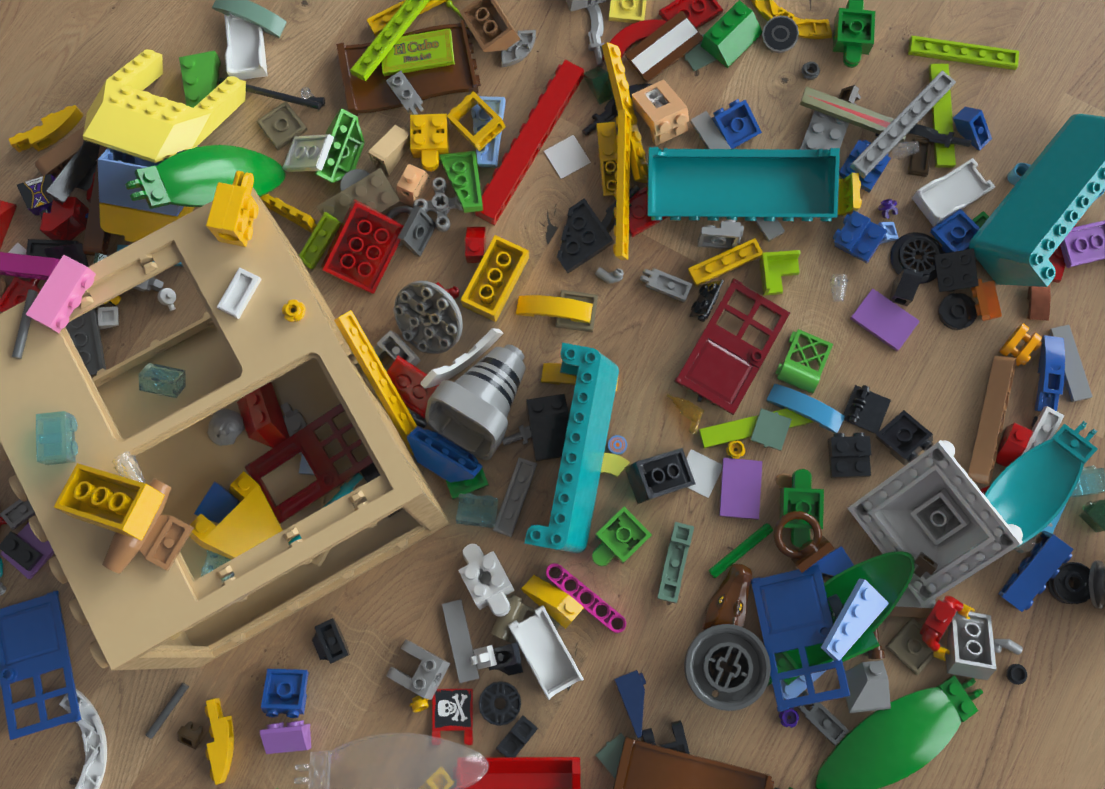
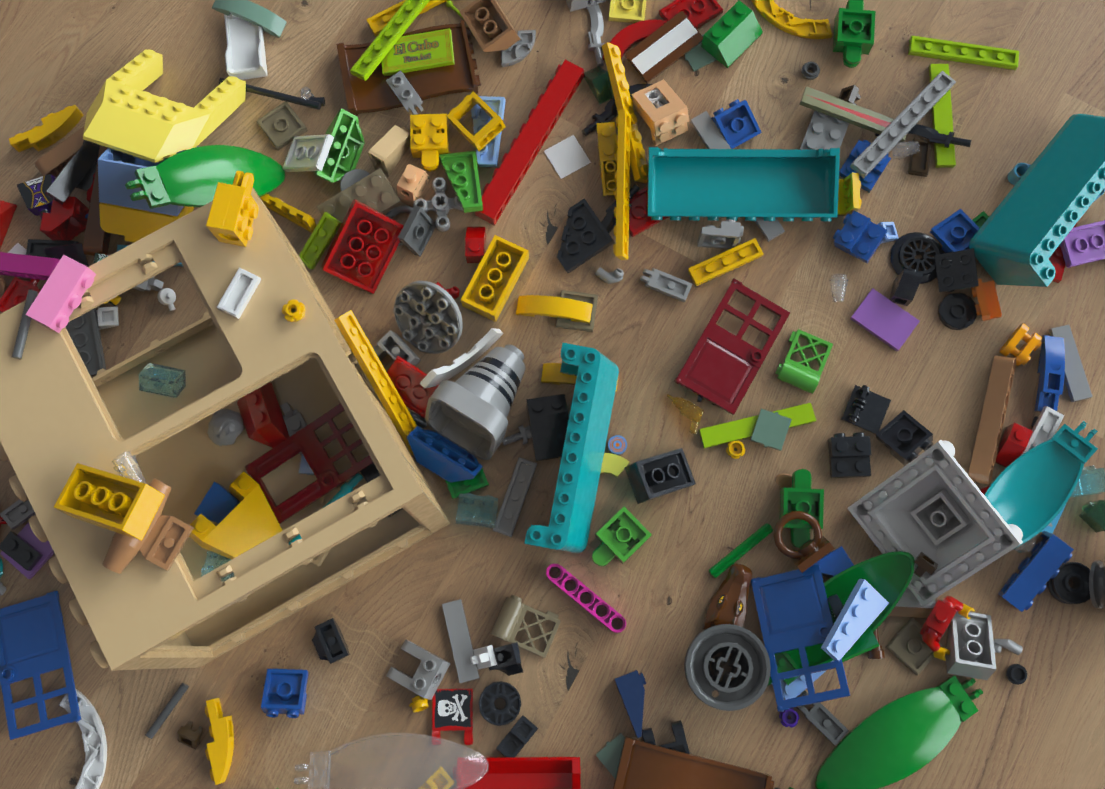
clear light blue brick [36,411,78,465] -> none
bright green wedge [179,50,221,108] -> none
medium lavender slope [260,720,311,754] -> none
white brick [458,544,515,617] -> none
white piece [508,605,584,700] -> none
yellow slope [521,575,584,629] -> none
sand green slope [657,522,694,604] -> none
white sticker [686,449,722,498] -> none
black hinge [689,279,724,322] -> none
medium lavender tile [719,458,762,520] -> none
lime panel [759,250,800,295] -> none
black tile [762,16,799,53] -> none
dark azure slope [766,384,845,434] -> none
light grey slope [845,660,891,713] -> none
dark purple plate [878,199,898,219] -> none
white piece [912,158,995,227] -> none
blue slope [953,107,992,150] -> none
copper slope [1027,284,1051,321] -> none

